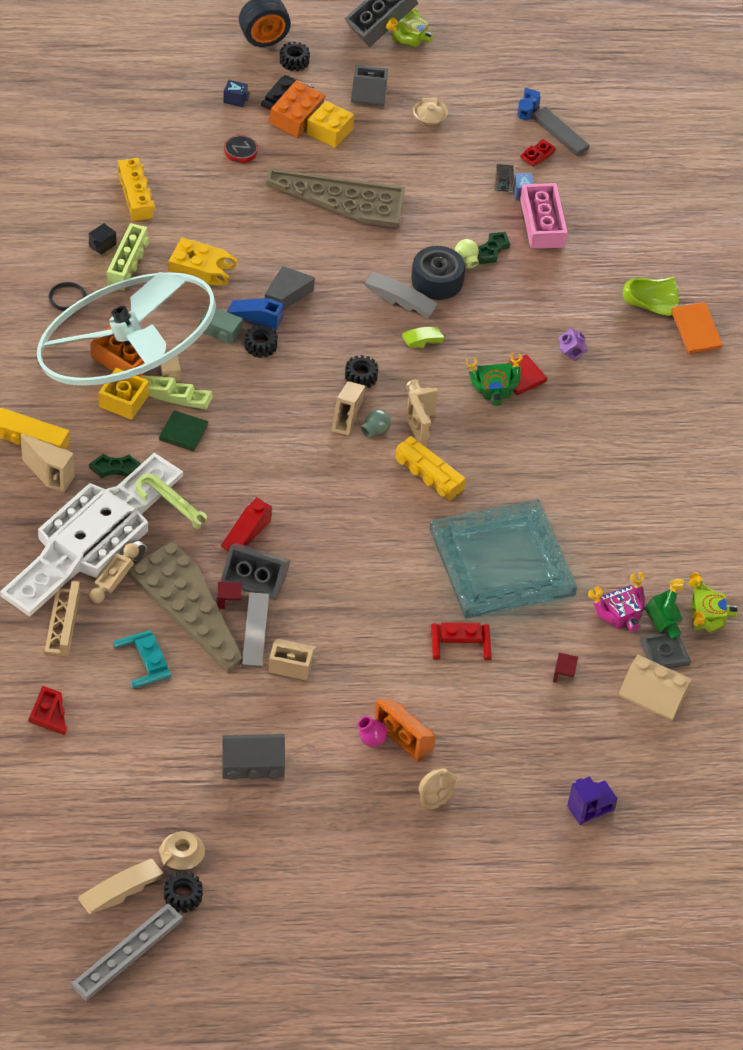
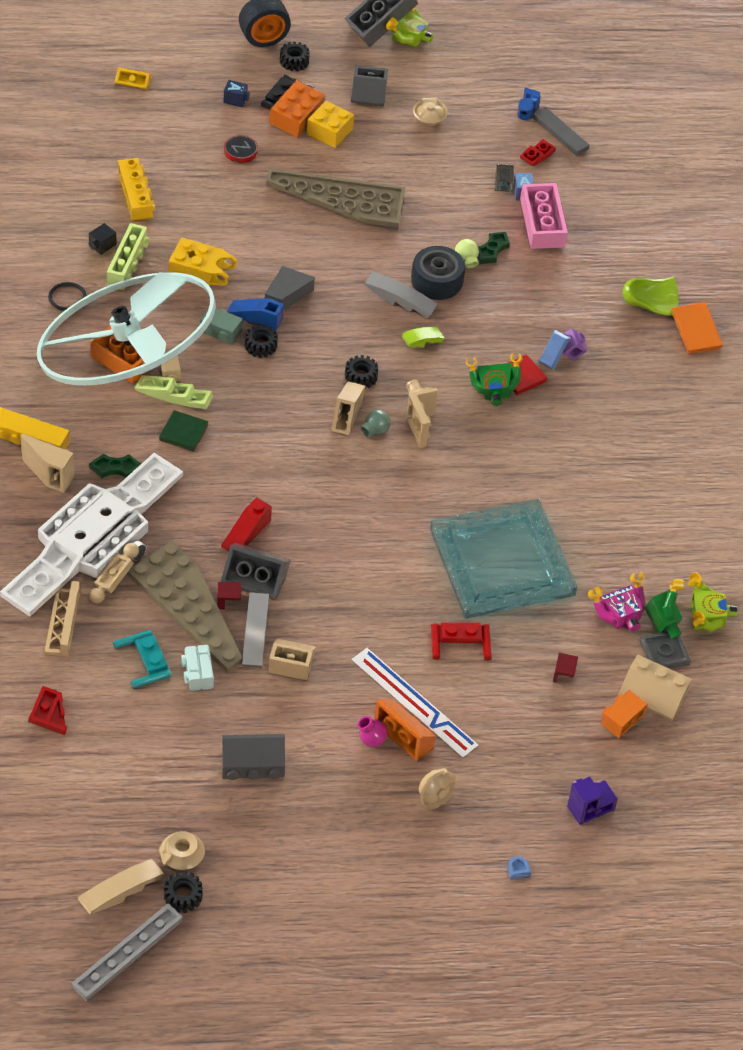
yellow brick [98,368,149,420] -> none
yellowish green piece [136,474,207,529] -> none
yellow brick [395,436,466,501] -> none
none -> yellow slope [114,67,152,90]
none -> light aqua brick [181,645,214,691]
none -> white sticker [351,648,478,757]
none -> medium blue tile [507,856,531,880]
none -> medium blue tile [538,330,570,370]
none -> orange brick [601,690,648,738]

